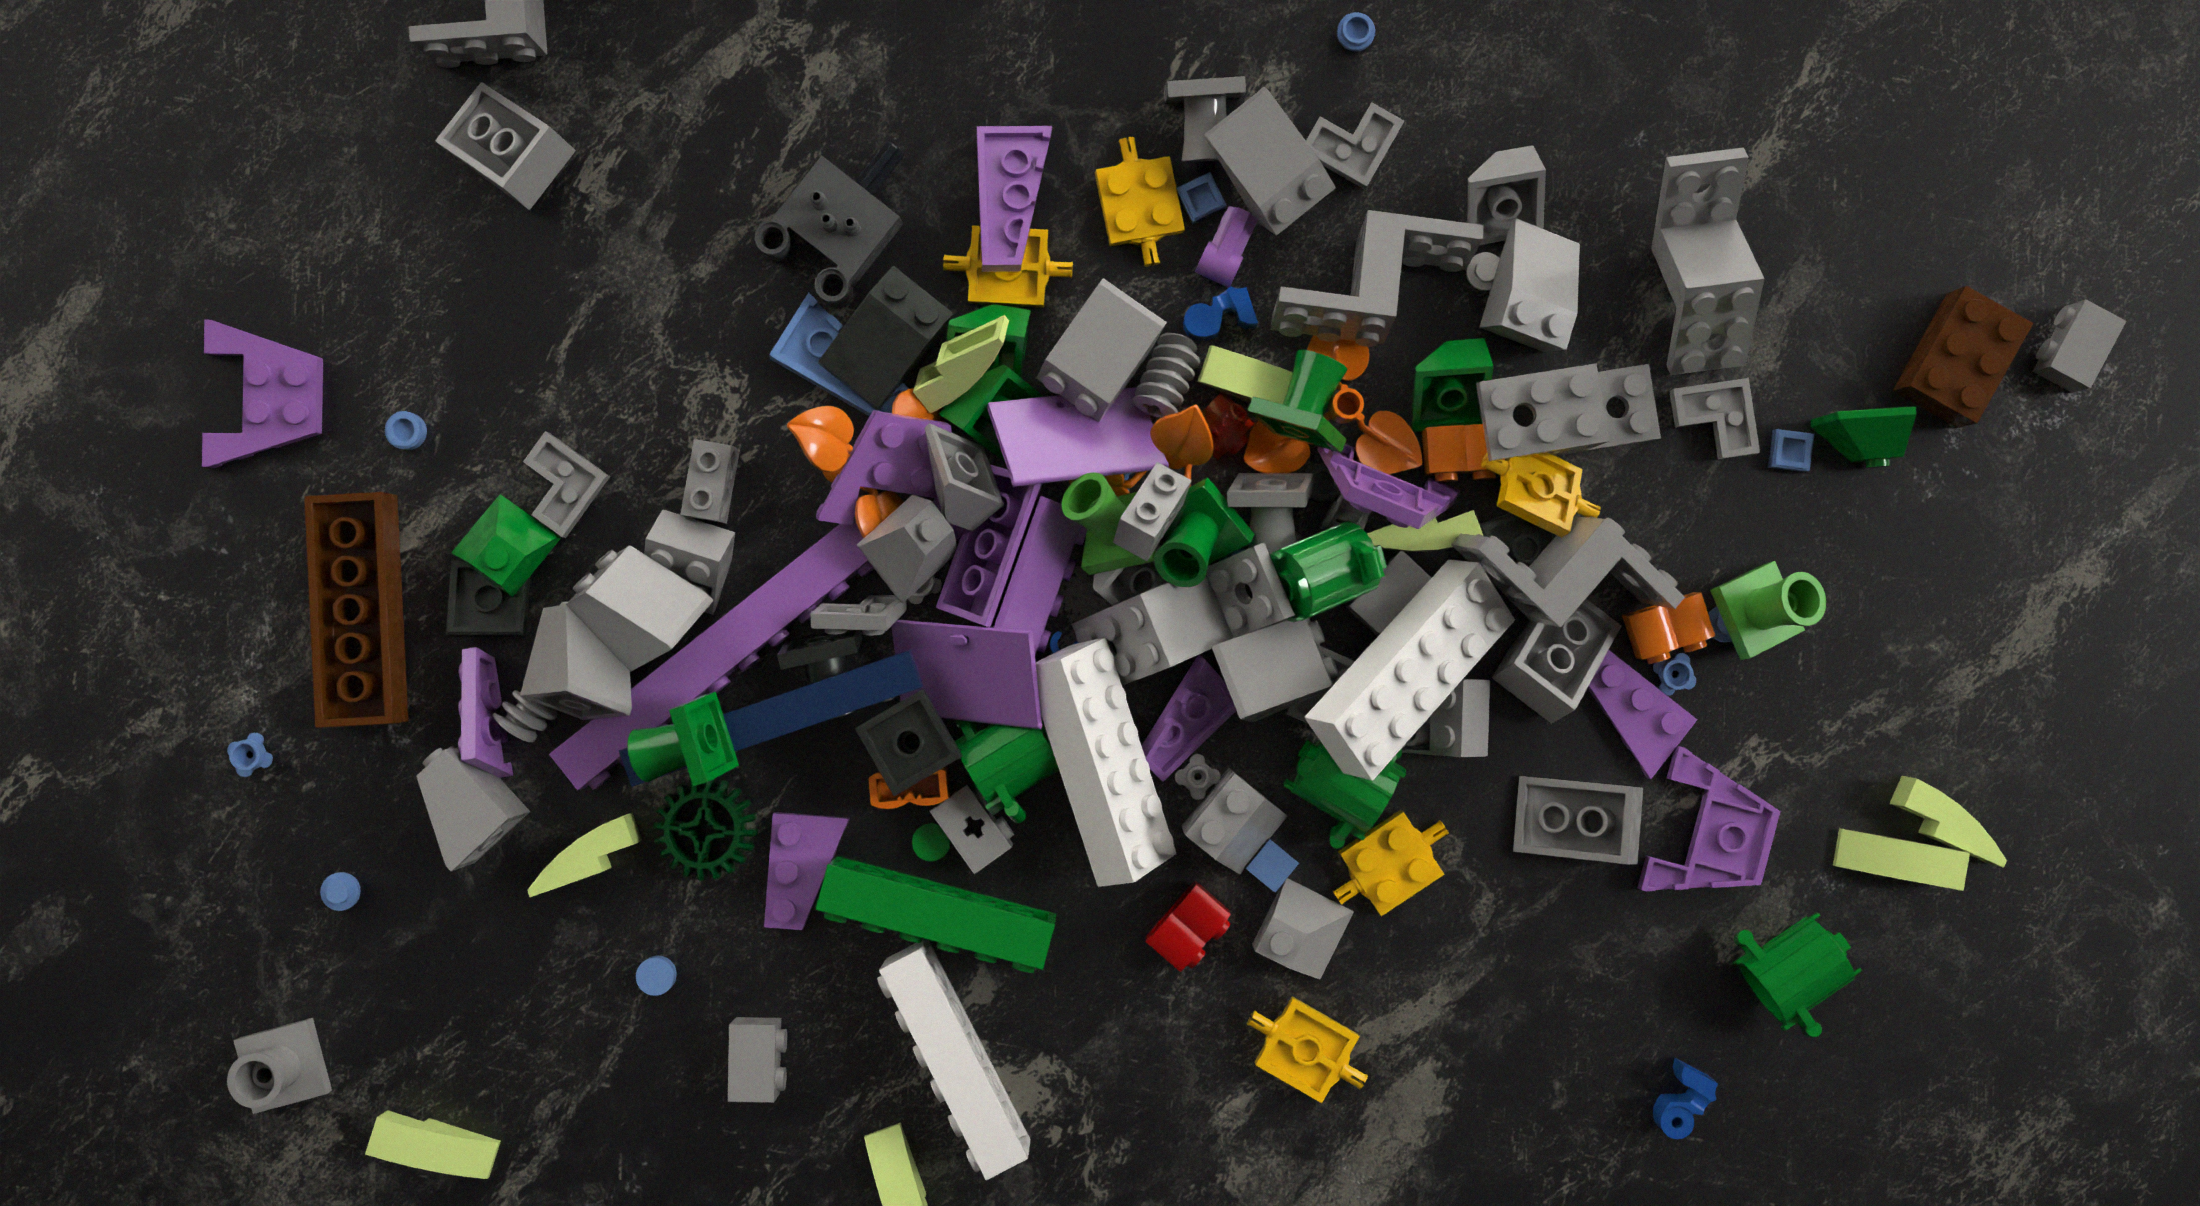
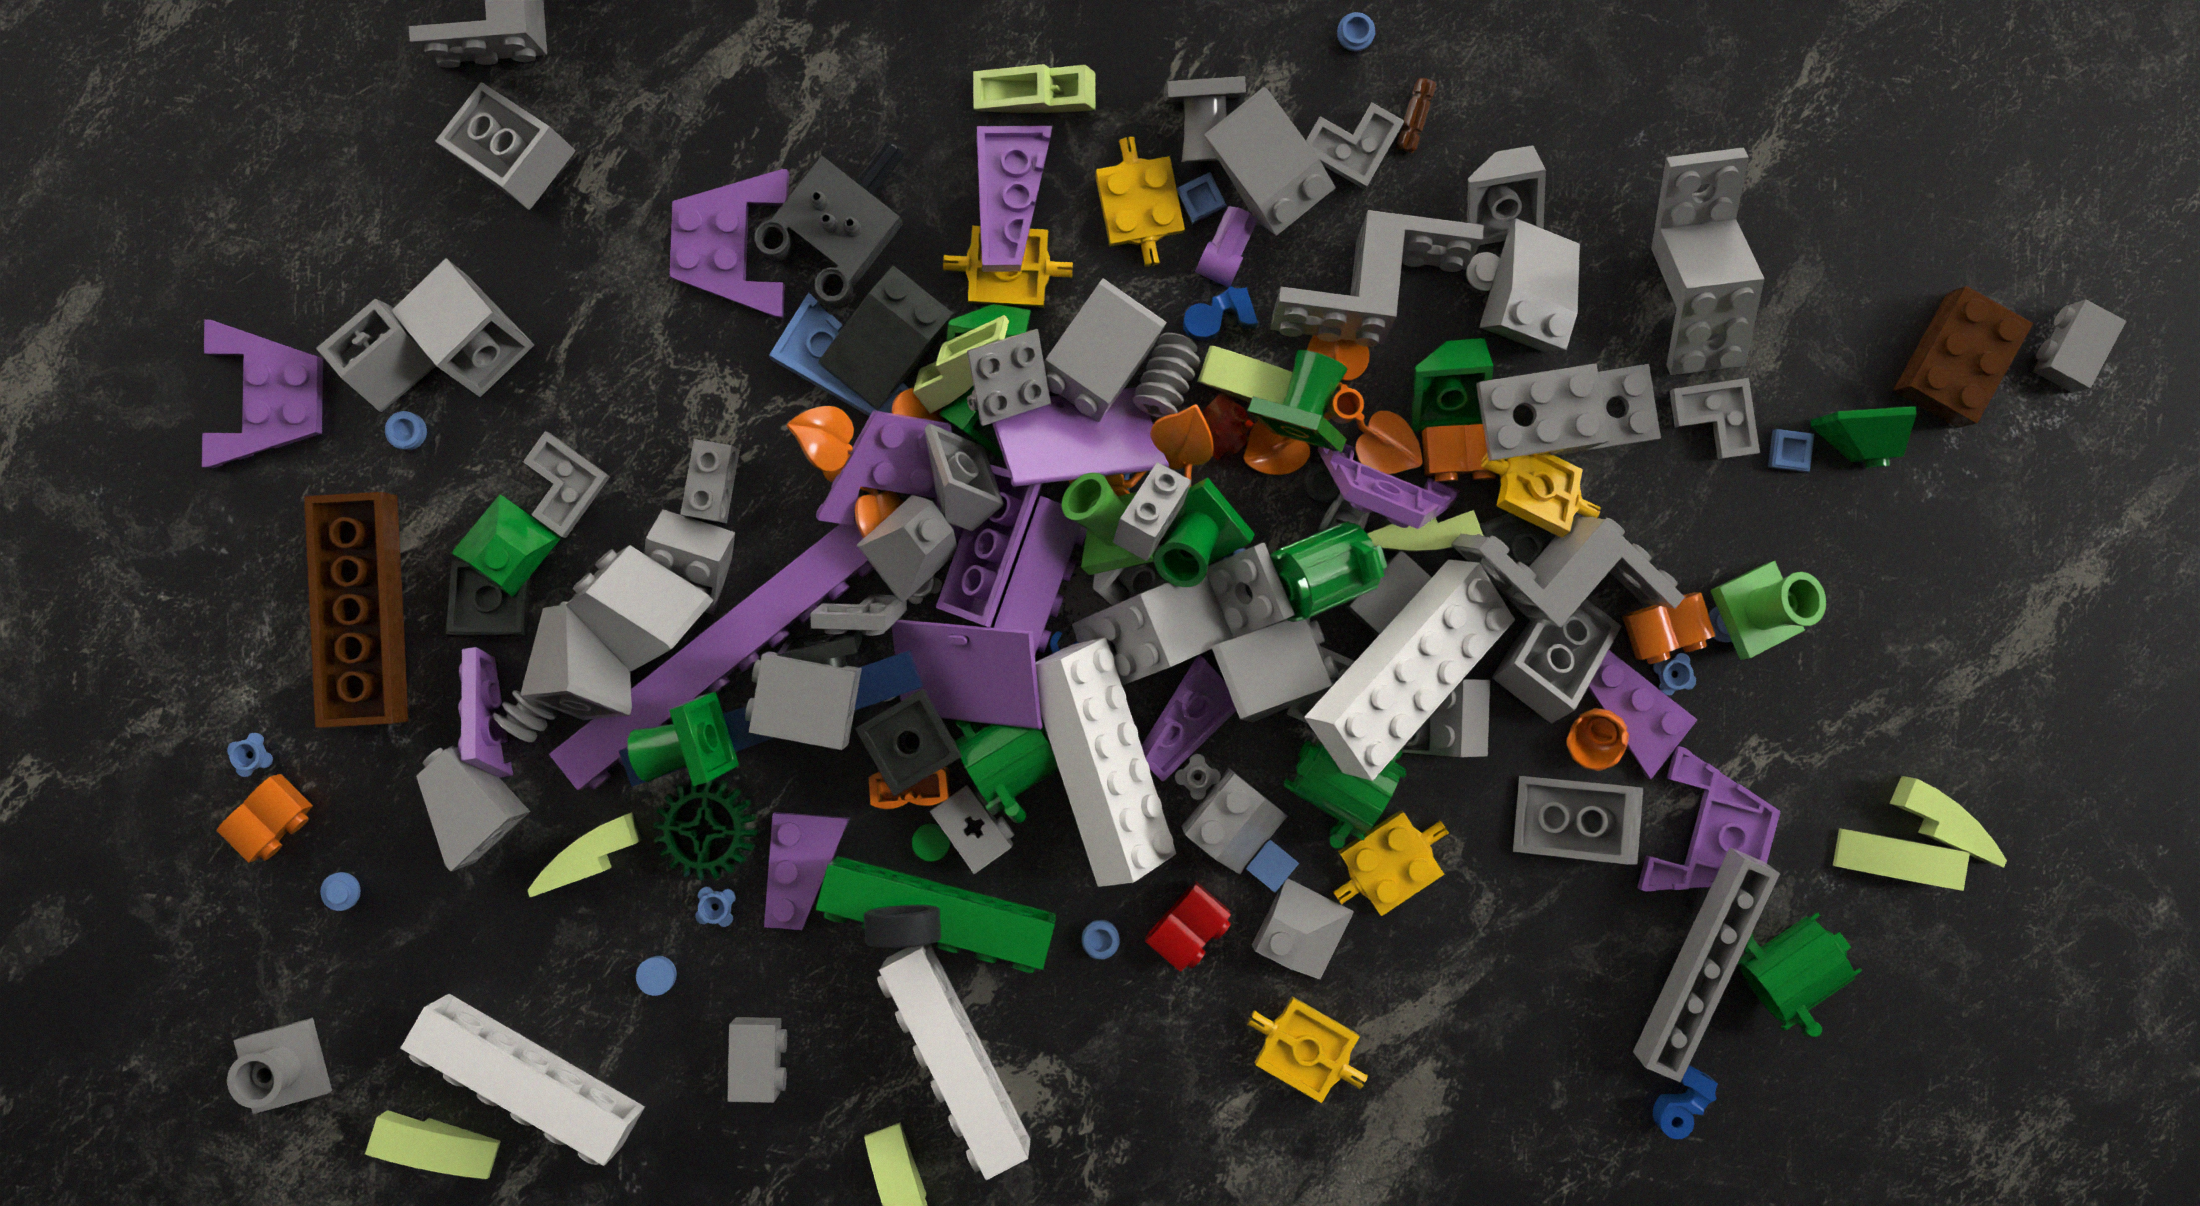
light grey plant [1227,473,1314,555] -> none
none -> orange brick [216,774,313,863]
none -> light grey slope [316,299,436,412]
none -> light grey slope [391,258,534,397]
none -> white brick [400,994,645,1166]
none -> medium lavender wing [669,169,789,319]
none -> medium blue plate [695,887,736,927]
none -> light grey panel [745,652,862,750]
none -> black tyre [864,905,941,948]
none -> light grey hinge [967,329,1051,426]
none -> yellowish green slope [973,64,1096,113]
none -> medium blue tile [1082,920,1120,959]
none -> reddish brown axle [1396,78,1436,153]
none -> orange hair [1567,708,1629,771]
none -> light grey brick [1633,847,1780,1082]

